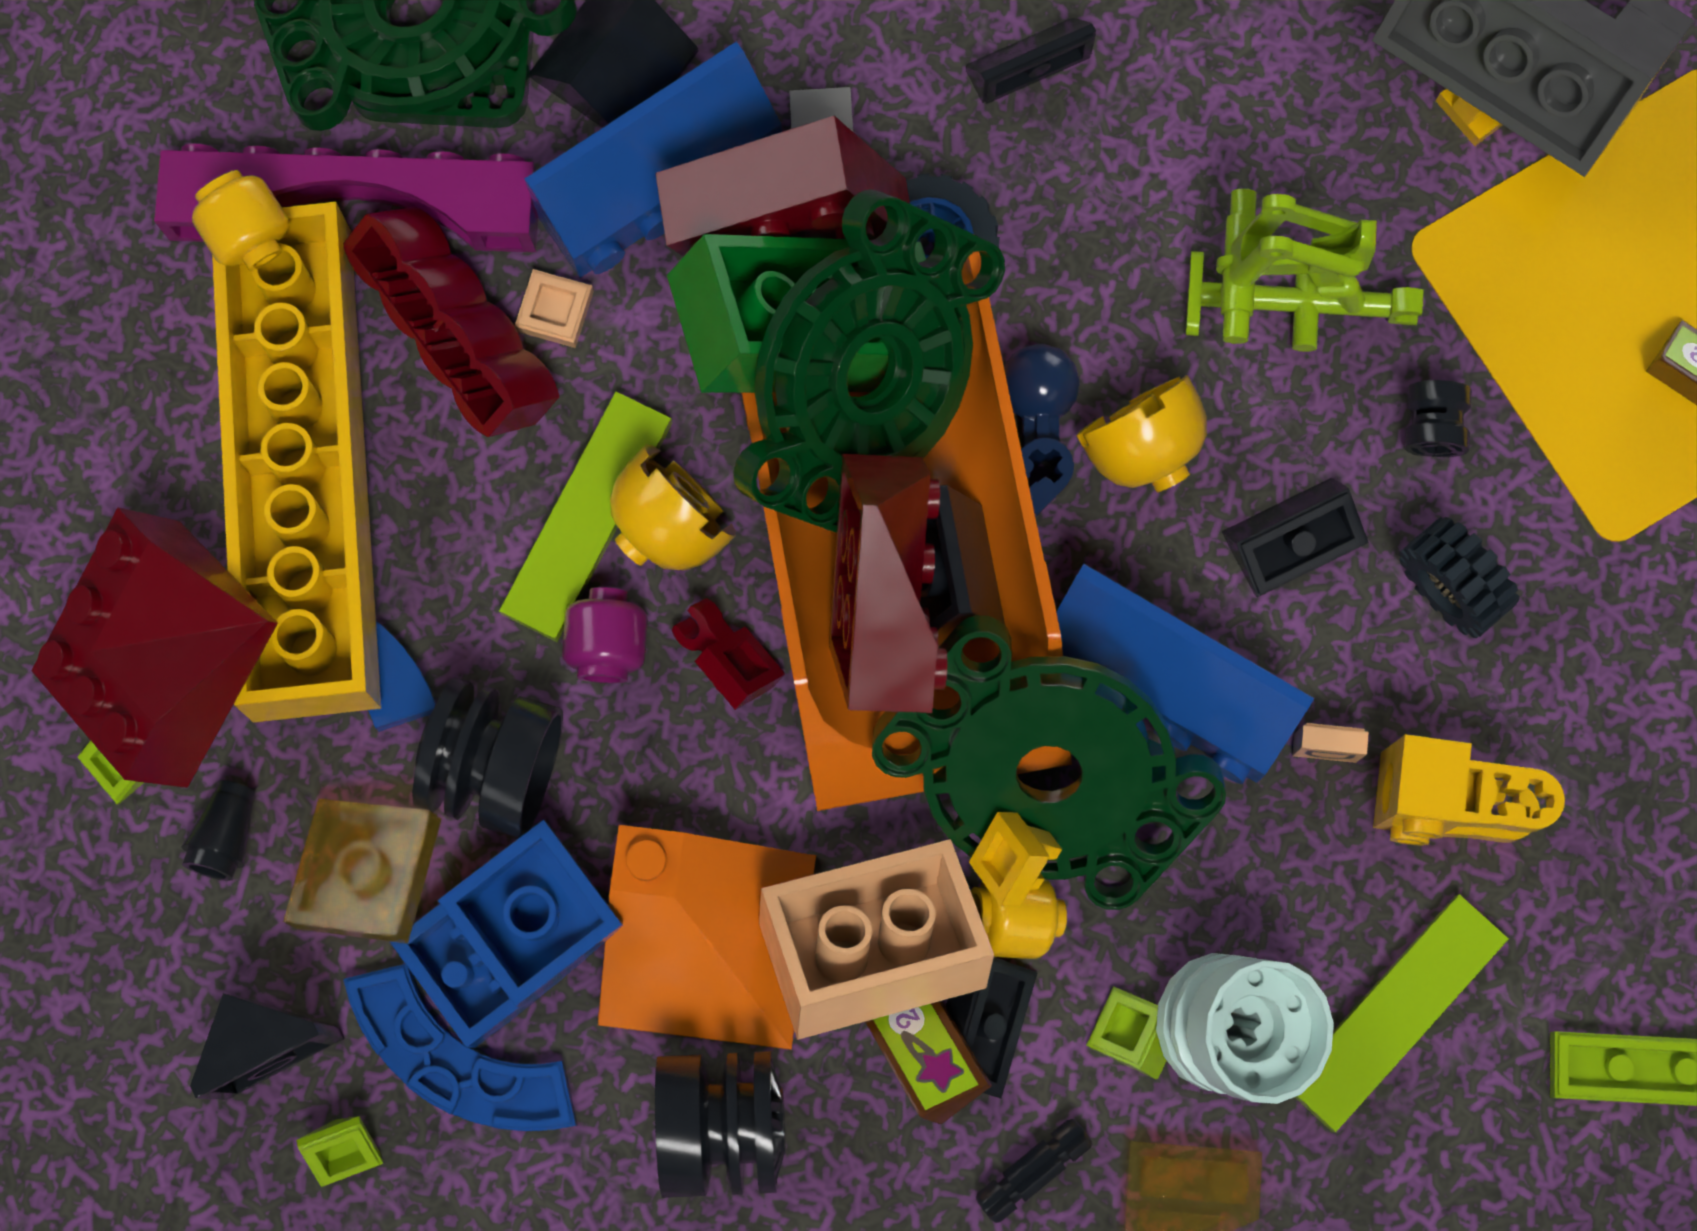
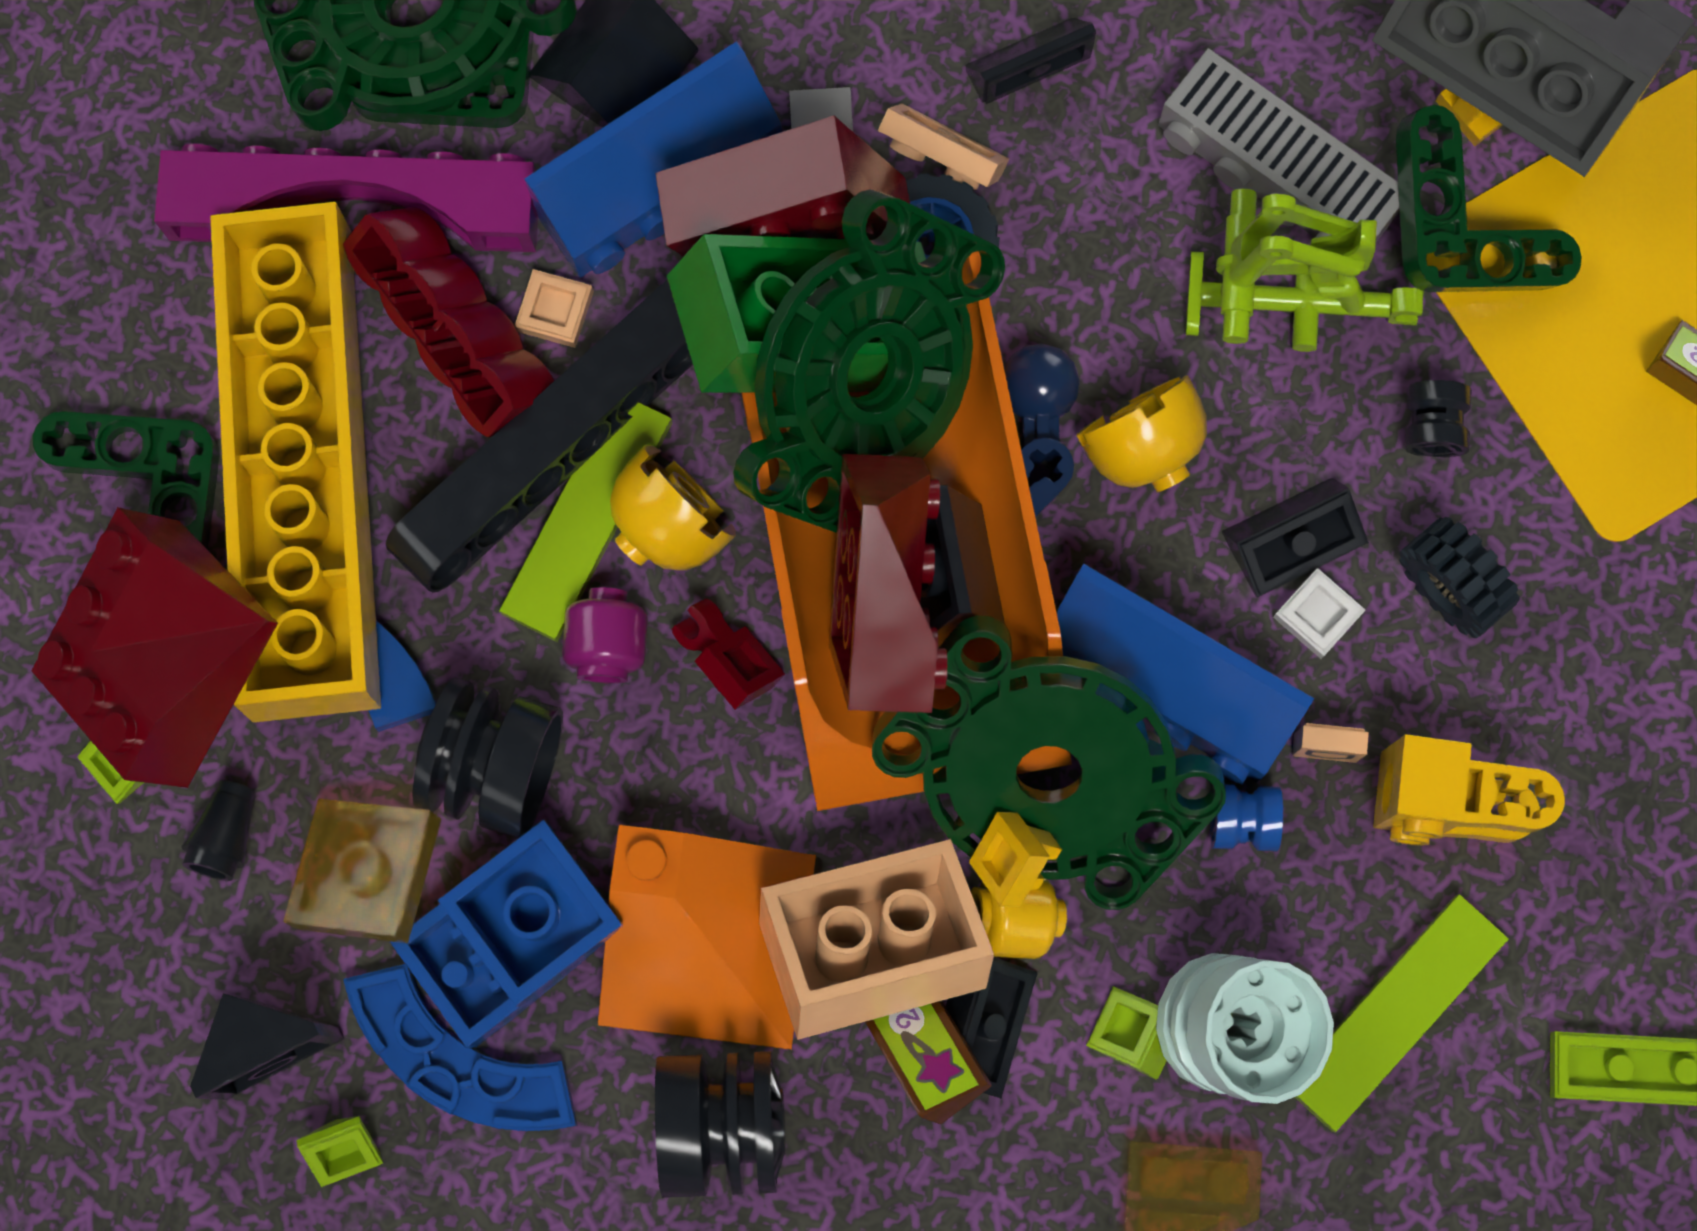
yellow head [192,170,289,271] -> none
black axle [976,1119,1093,1223] -> none
none -> dark green beam [32,411,220,550]
none -> black beam [385,279,693,593]
none -> light nougat plate [878,103,1009,190]
none -> light grey brick [1158,48,1400,242]
none -> blue wheel [1210,784,1283,852]
none -> white tile [1273,568,1365,659]
none -> dark green beam [1396,105,1582,292]

